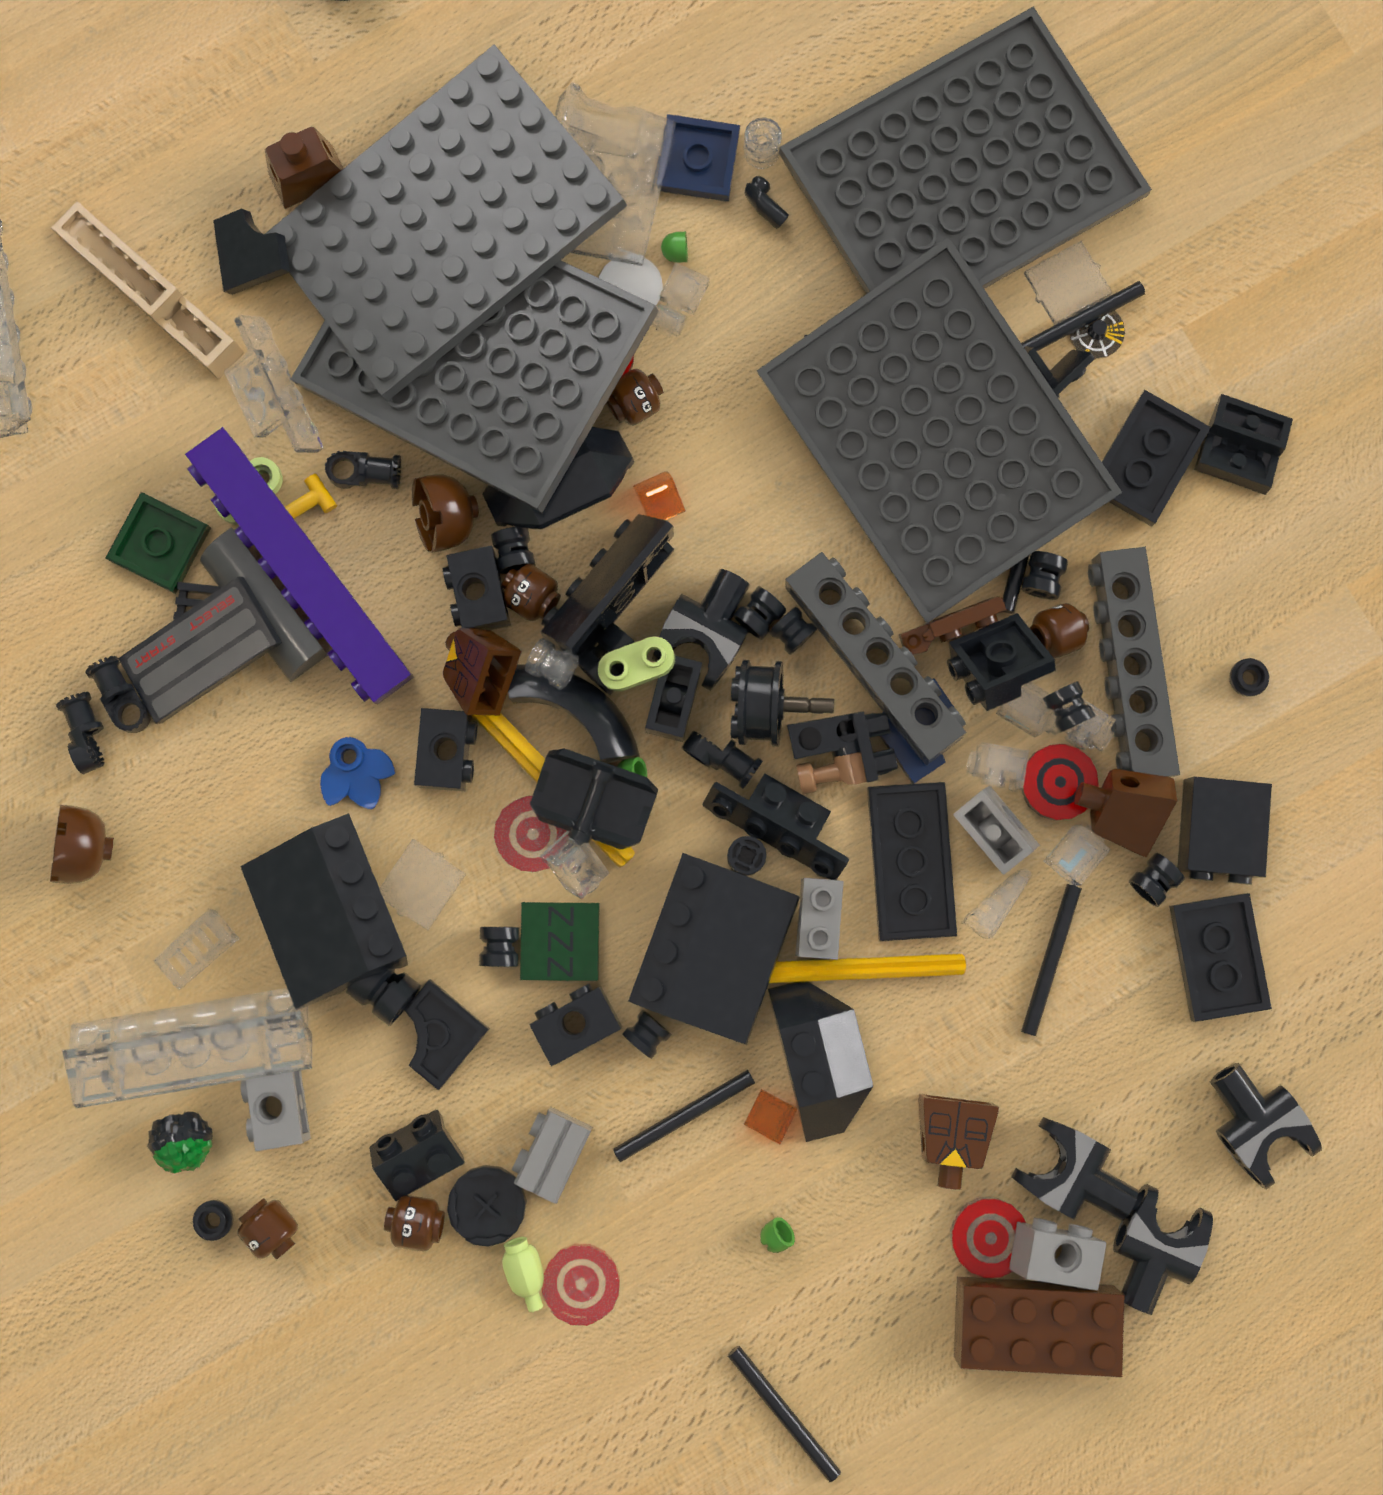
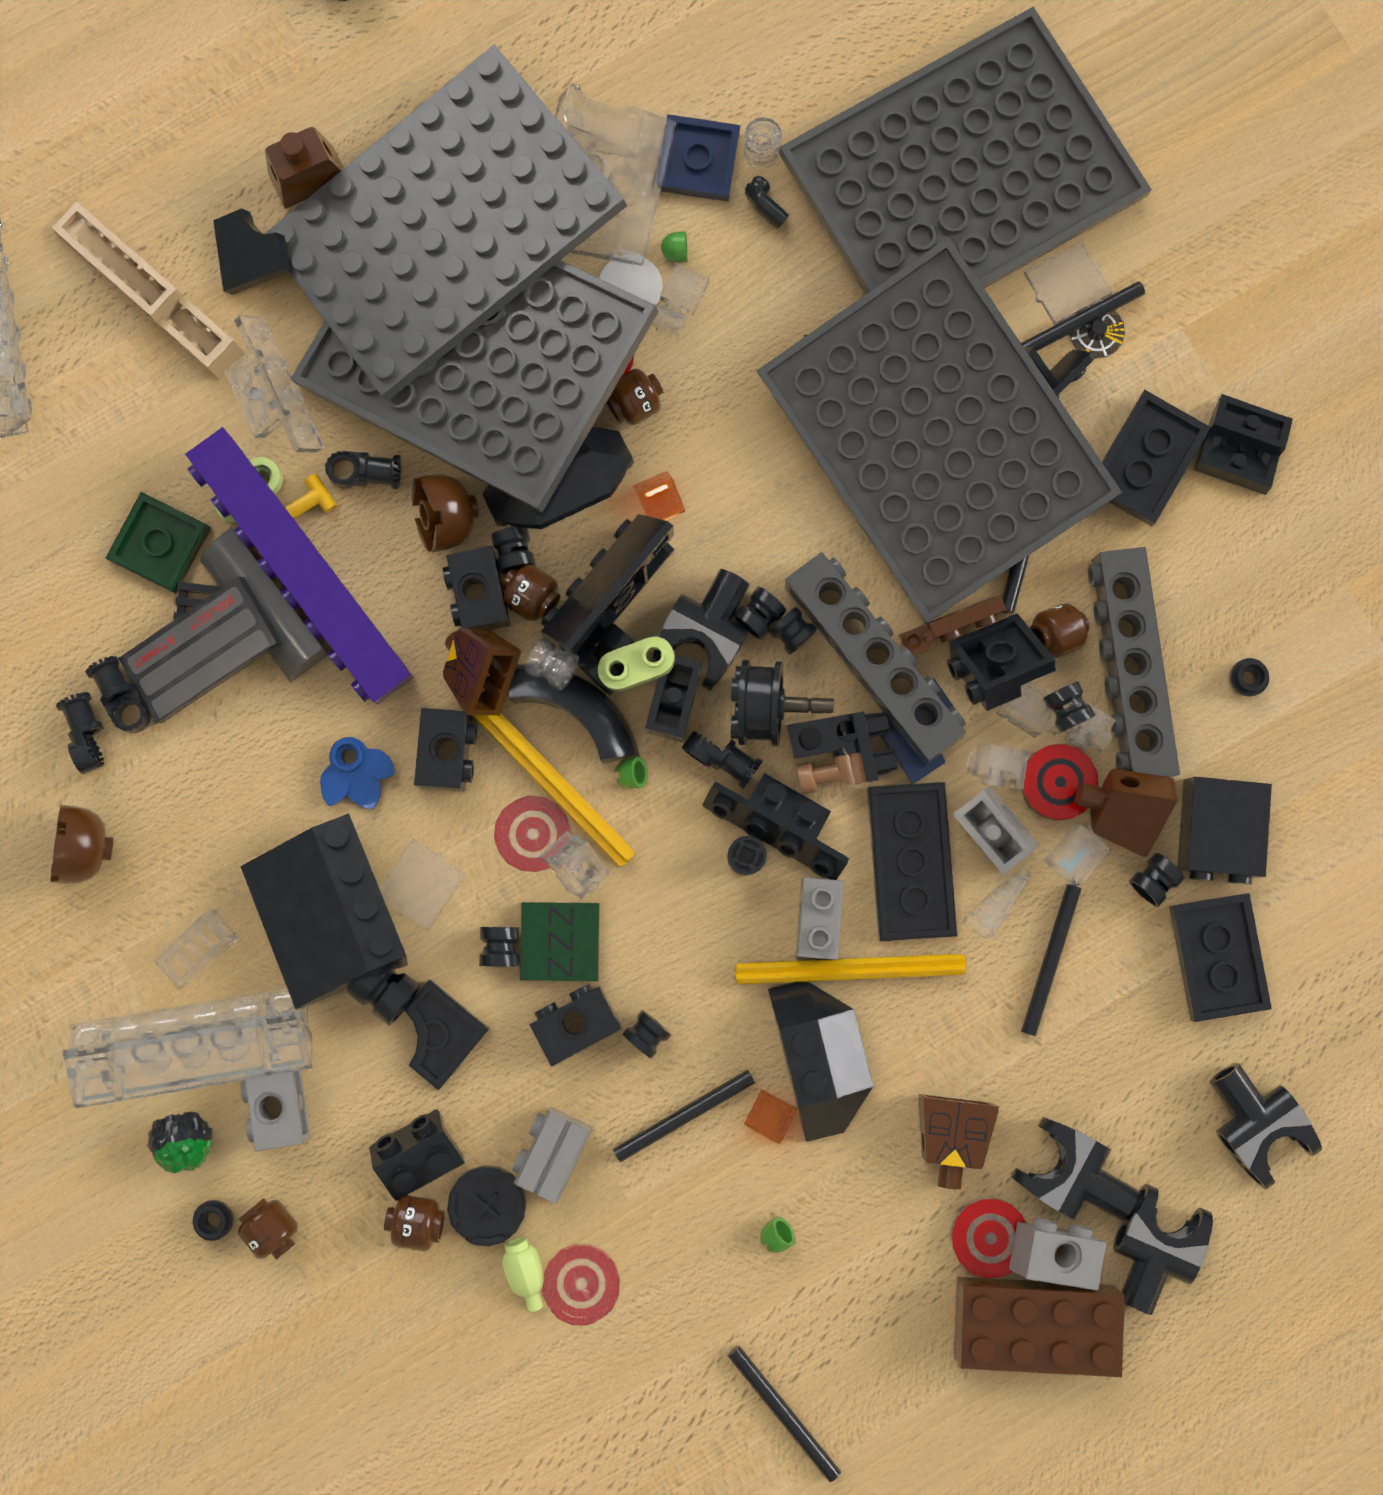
black shield [530,749,658,849] -> none
black piece [628,853,800,1045] -> none
black wheel [1021,551,1068,600] -> none

